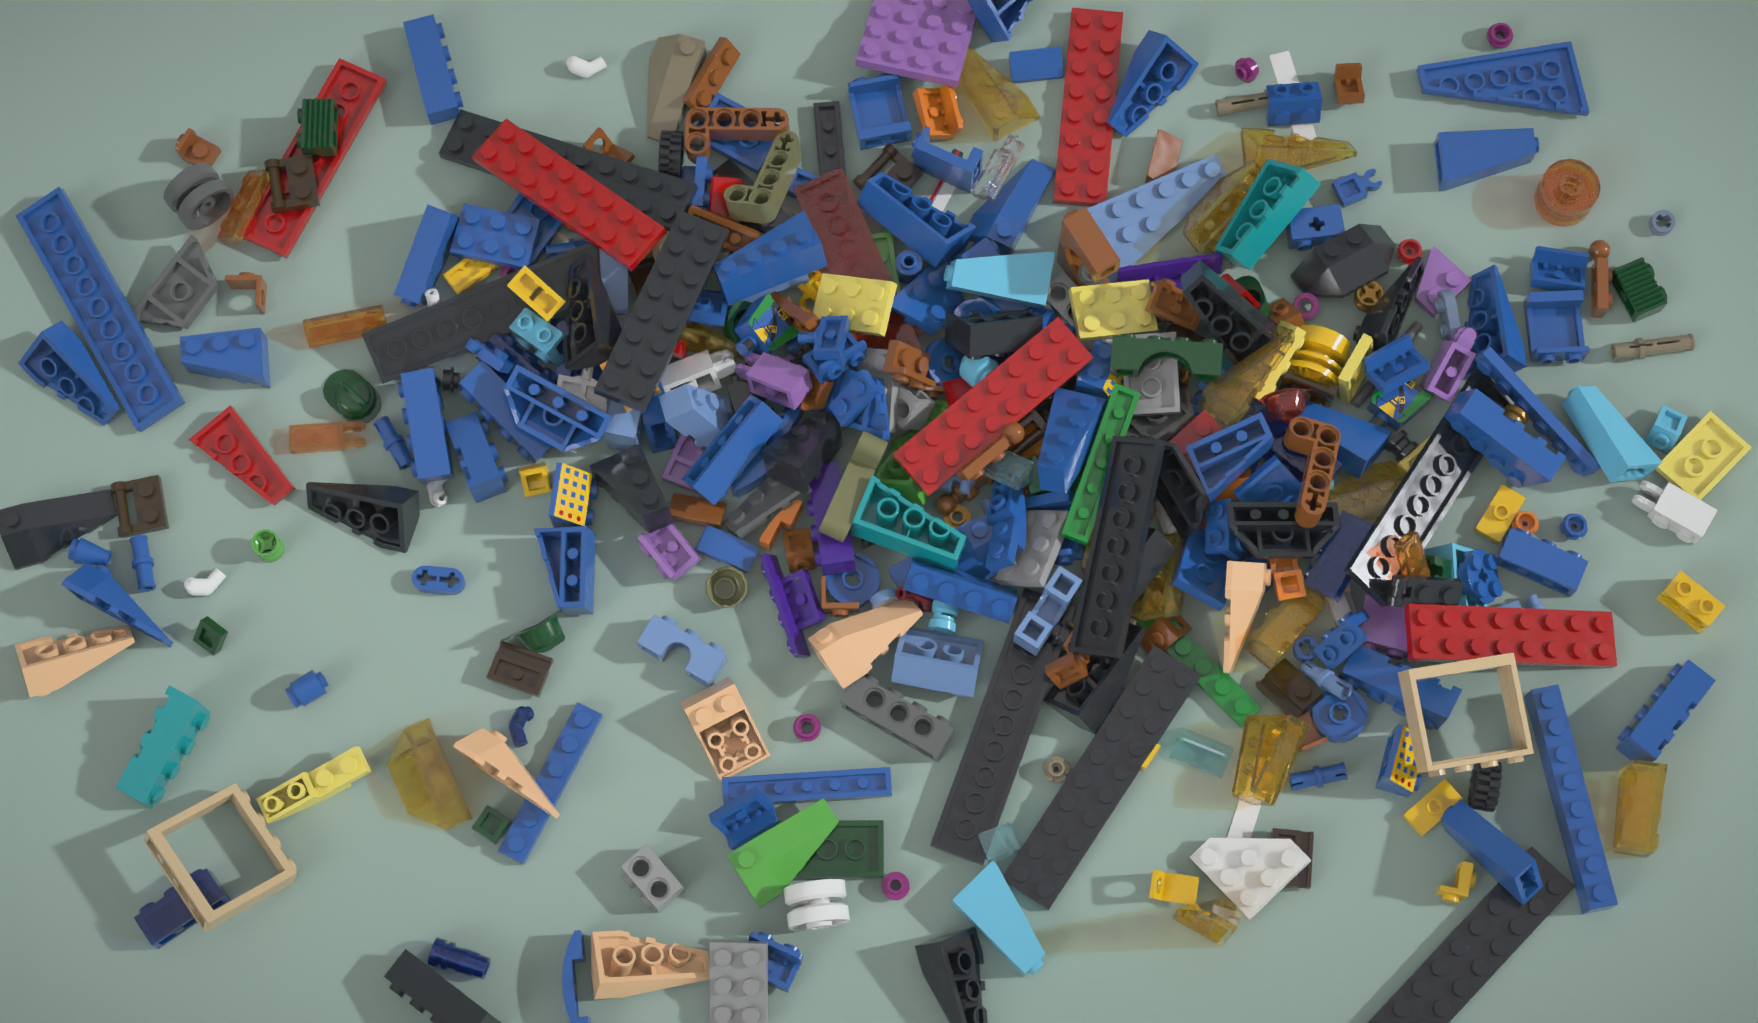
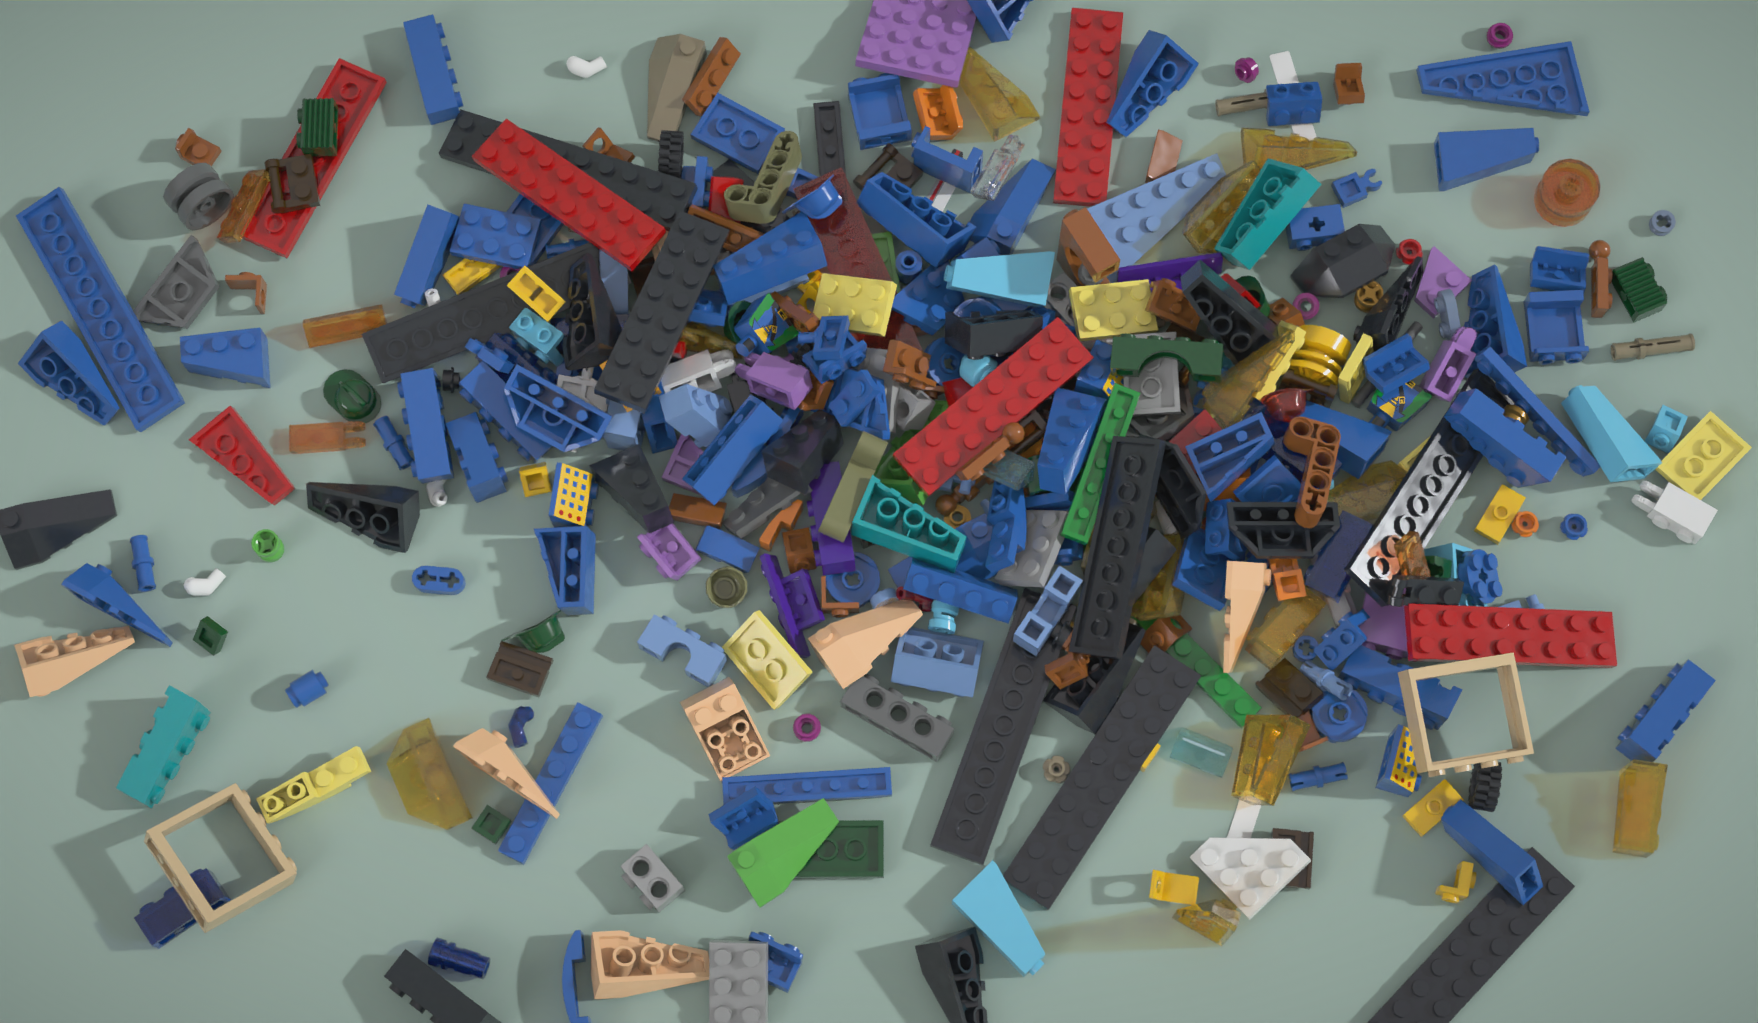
blue cone [68,538,112,567] -> none
dark brown plate [110,475,169,538] -> none
dark orange beam [685,107,790,164] -> none
white wheel [784,879,850,931] -> none
magenta plate [881,872,910,901] -> none
clear light blue panel [978,822,1020,864] -> none
blue slope [1009,46,1064,84] -> none
black wheel [1384,429,1419,463] -> none
blue brick [1496,528,1589,597] -> none
blue brick [1524,684,1618,915] -> none
yellow brick [1656,571,1725,634] -> none
none -> light yellow plate [722,610,813,710]
none -> blue piece [782,175,842,219]

